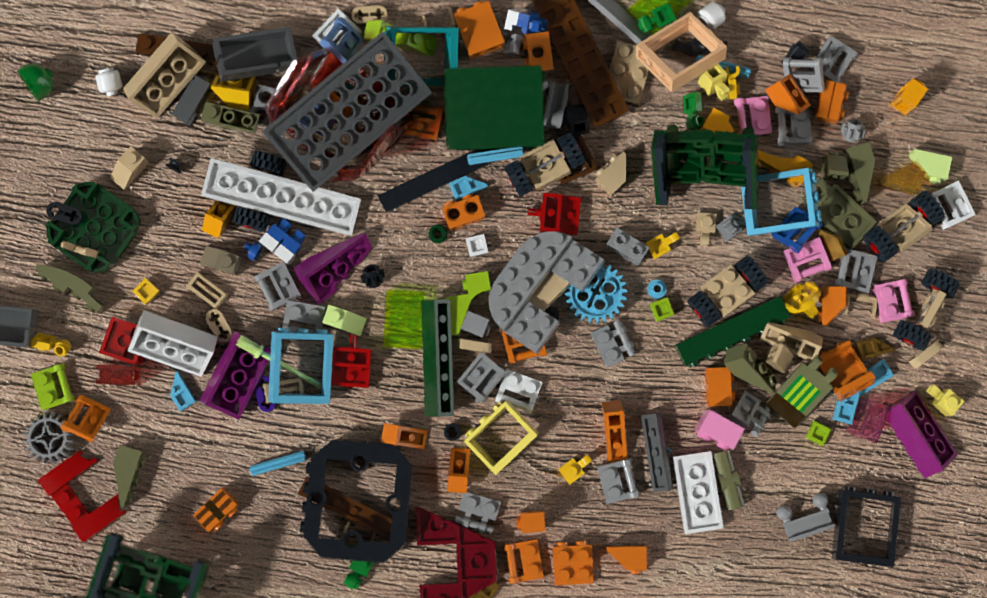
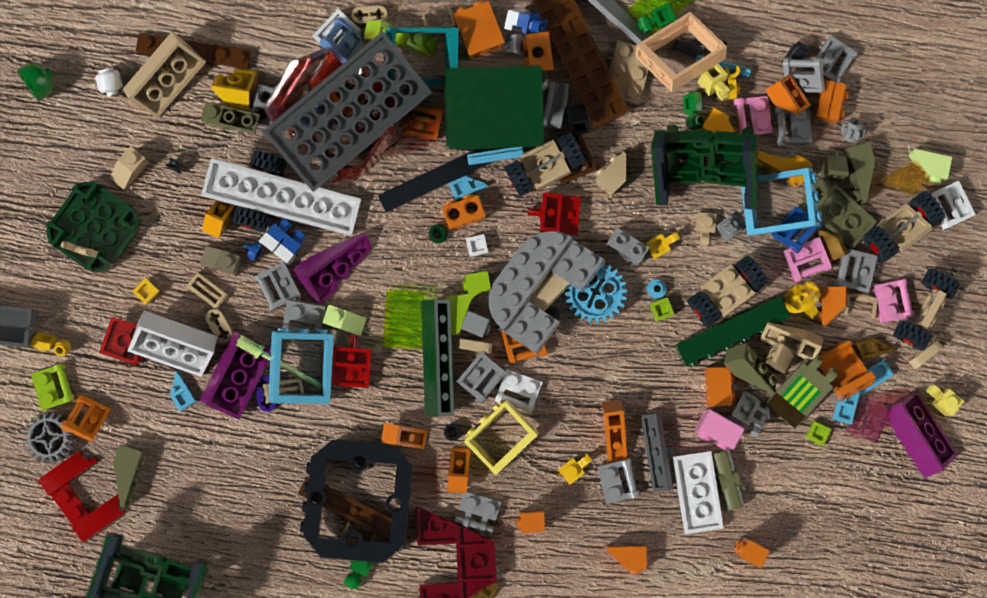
olive slope [35,264,106,313] -> none
black beam [46,202,84,226] -> none
clear red brick [96,365,141,386] -> none
dark grey window [168,75,212,127] -> none
brick [193,487,240,532] -> none
dark grey piece [212,27,298,82] -> none
medium azure axle [250,451,306,476] -> none
black gear [360,264,385,288] -> none
orange plate [503,539,544,584] -> none
orange plate [552,540,594,586] -> none
light grey plate [590,319,636,368] -> none
white head [697,2,725,30] -> none
light grey gear [776,493,835,542] -> none
black window [831,486,901,568] -> none
light orange brick [890,78,928,115] -> none
none -> orange brick [734,537,770,568]

